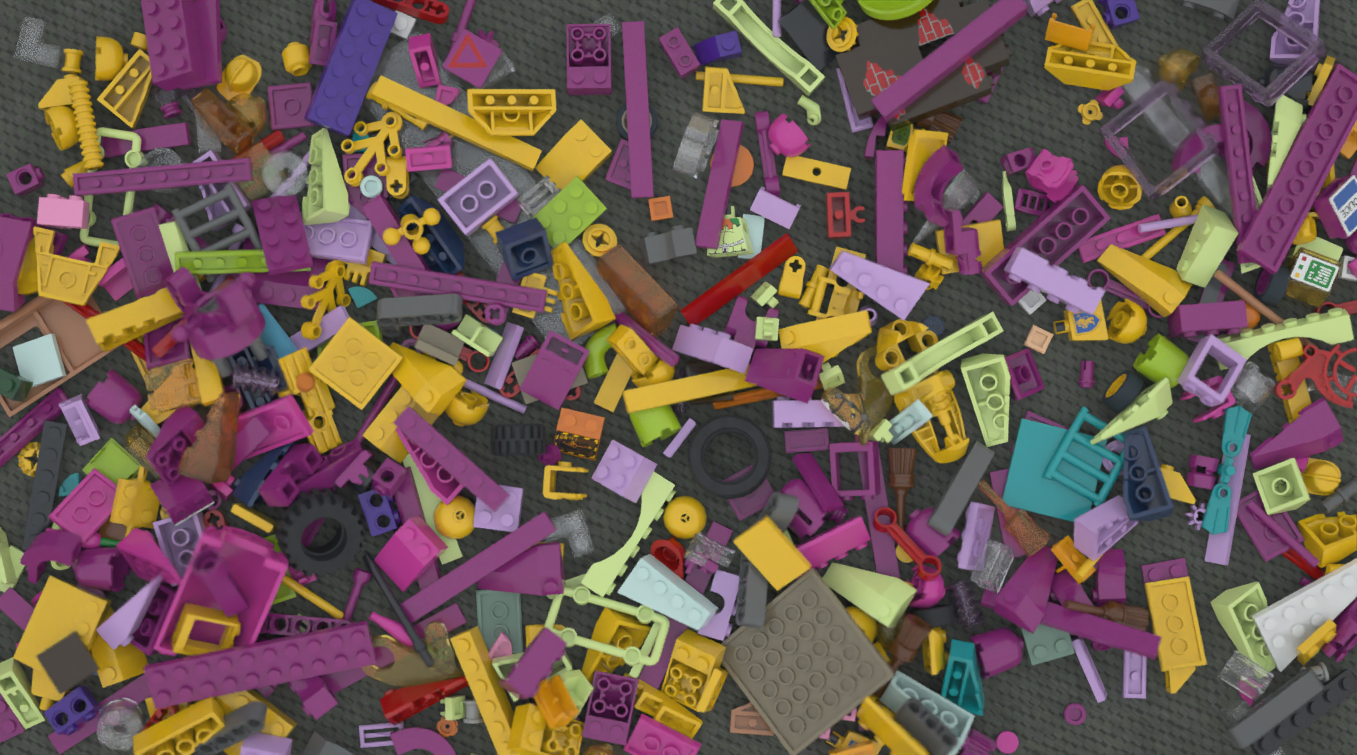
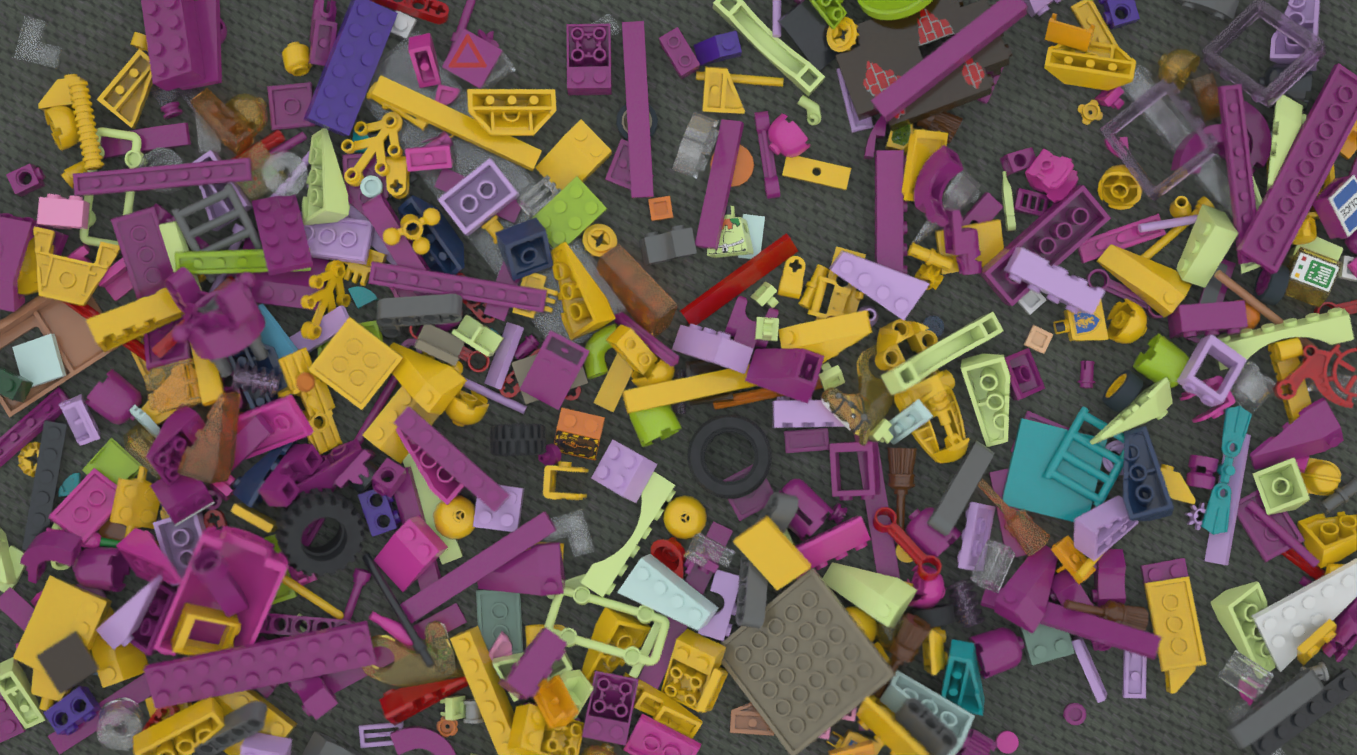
yellow bush [62,49,84,74] -> none
yellow cylinder [95,36,128,81] -> none
yellow piece [217,55,262,104] -> none
magenta bush [485,304,507,326] -> none
lavender tile [663,418,696,458] -> none
lavender hinge [750,186,801,229] -> none
magenta tile [792,453,844,512] -> none
red brick [825,192,865,240] -> none
yellow wing [1305,55,1335,106] -> none

